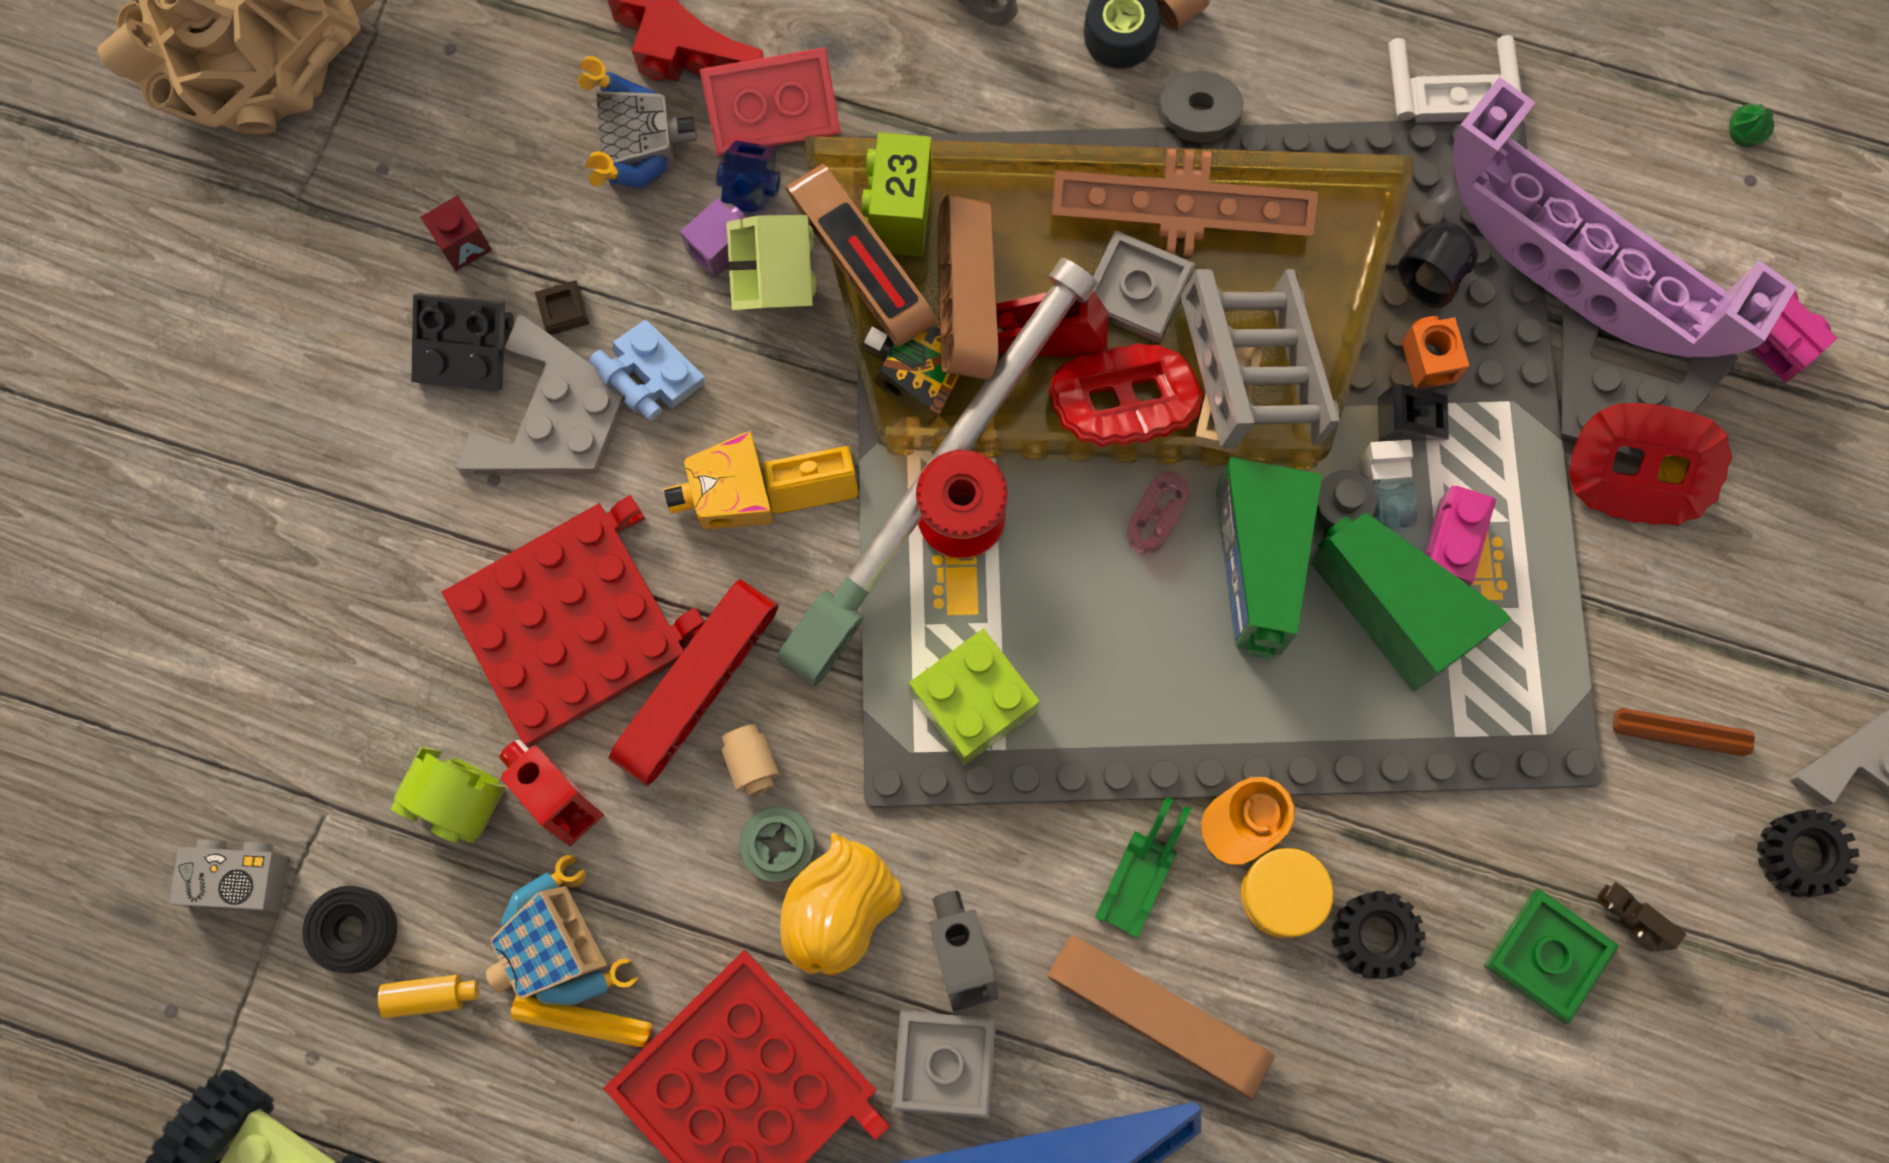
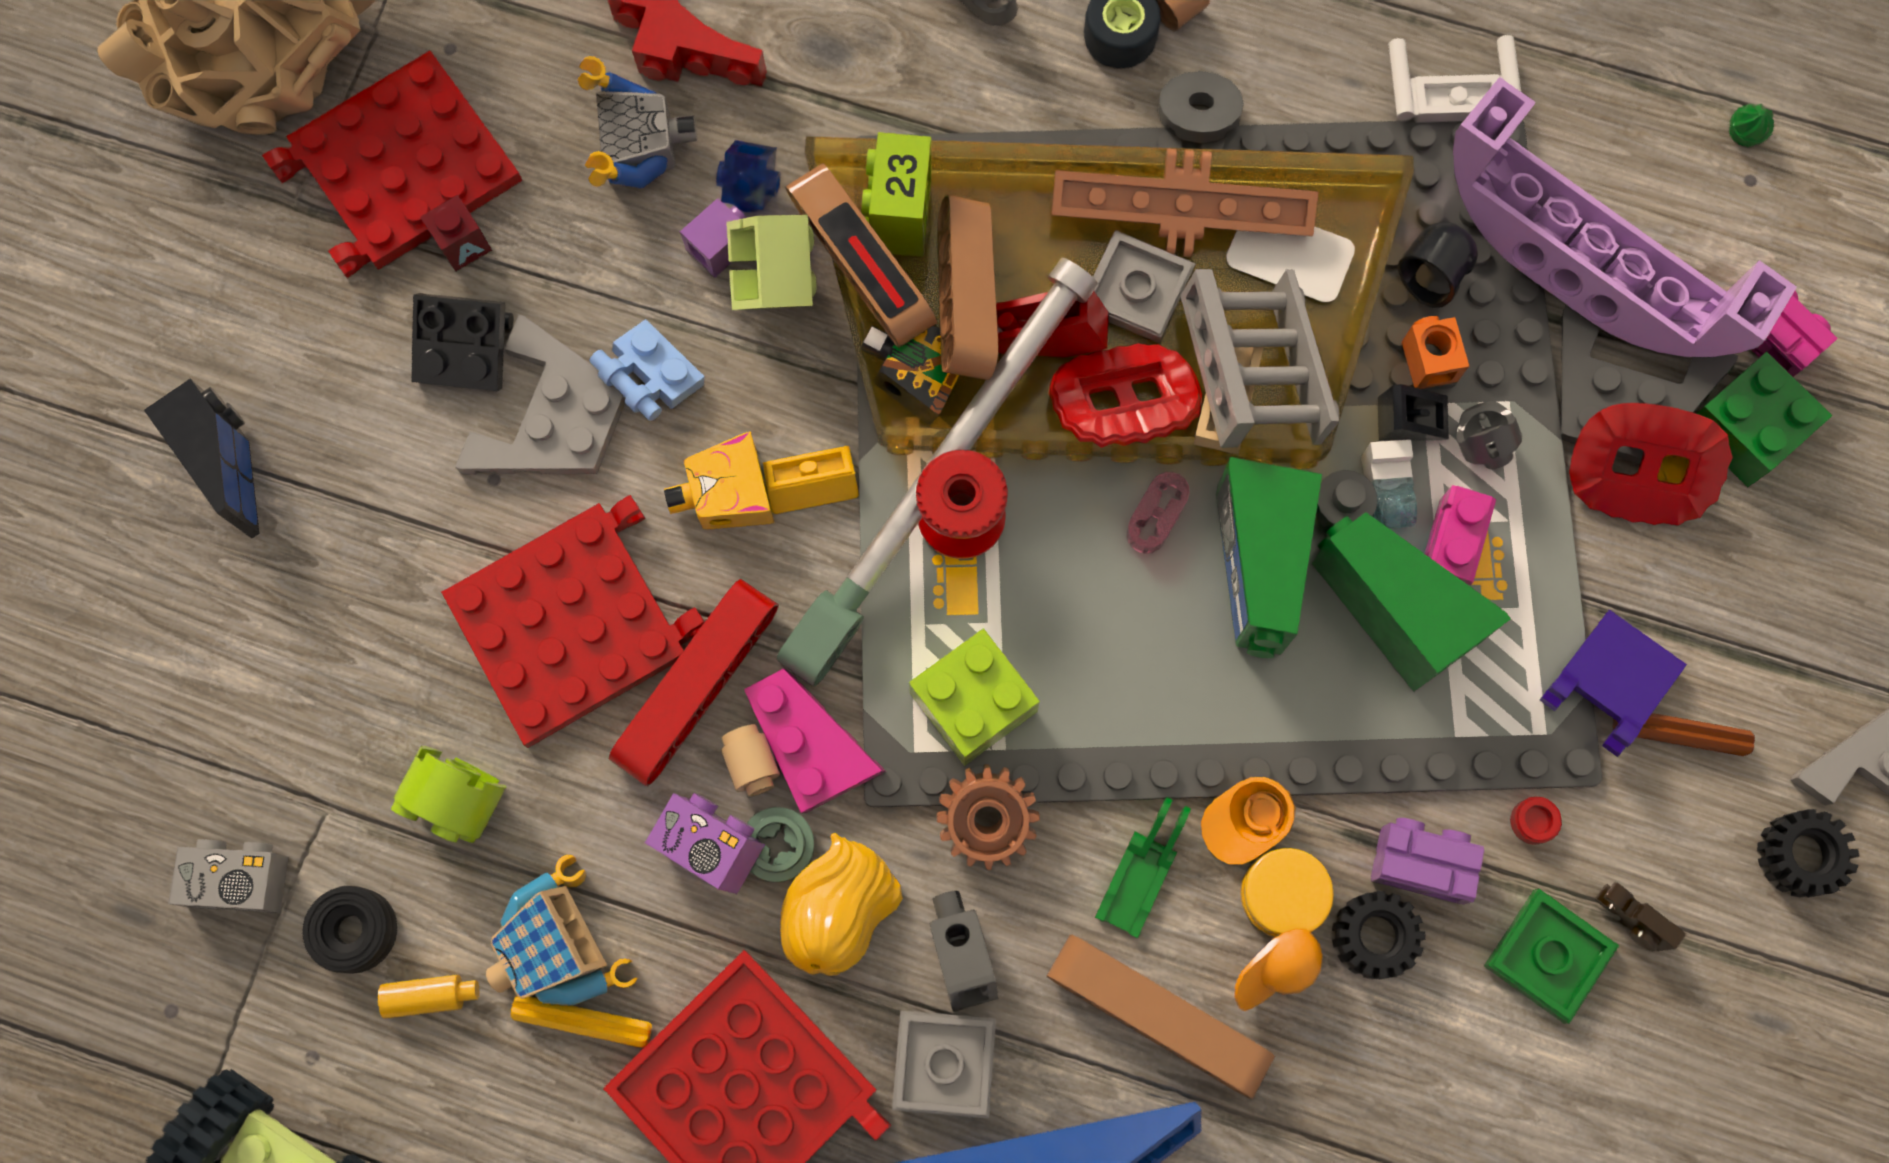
red torso [499,740,604,847] -> none
dark brown tile [535,280,590,335] -> none
coral tile [700,47,841,156] -> none
none -> black slope [144,378,260,539]
none -> red plate [262,50,523,278]
none -> medium lavender brick [645,793,765,894]
none -> dark pink wing [744,668,886,813]
none -> nougat gear [937,764,1040,870]
none -> white sticker [1227,227,1355,302]
none -> light orange cap [1234,928,1322,1011]
none -> medium lavender brick [1371,818,1484,905]
none -> dark grey piece [1456,401,1523,469]
none -> red tile [1510,796,1562,845]
none -> dark purple flag [1540,610,1687,757]
none -> green brick [1696,352,1833,487]

